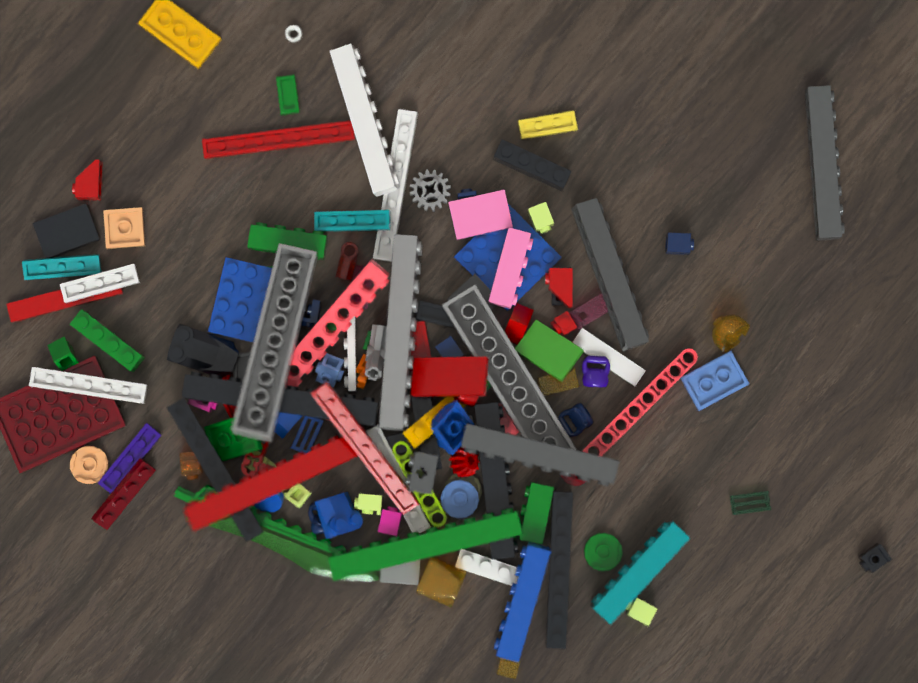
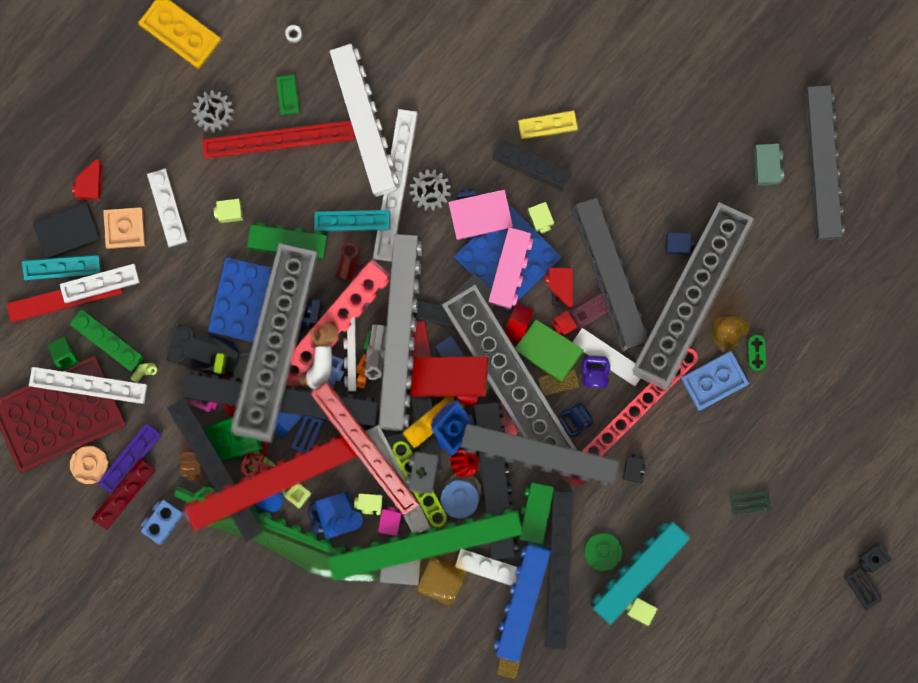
none -> yellowish green arm [130,363,157,383]
none -> medium blue brick [141,500,184,545]
none -> white plate [147,169,188,247]
none -> light grey gear [192,90,234,133]
none -> yellowish green brick [214,199,243,223]
none -> lime tile [214,353,228,374]
none -> piece [299,323,338,389]
none -> black brick [622,454,646,483]
none -> light grey brick [633,202,754,391]
none -> green beam [747,335,766,372]
none -> sand green brick [753,144,784,186]
none -> black tile [844,567,882,610]

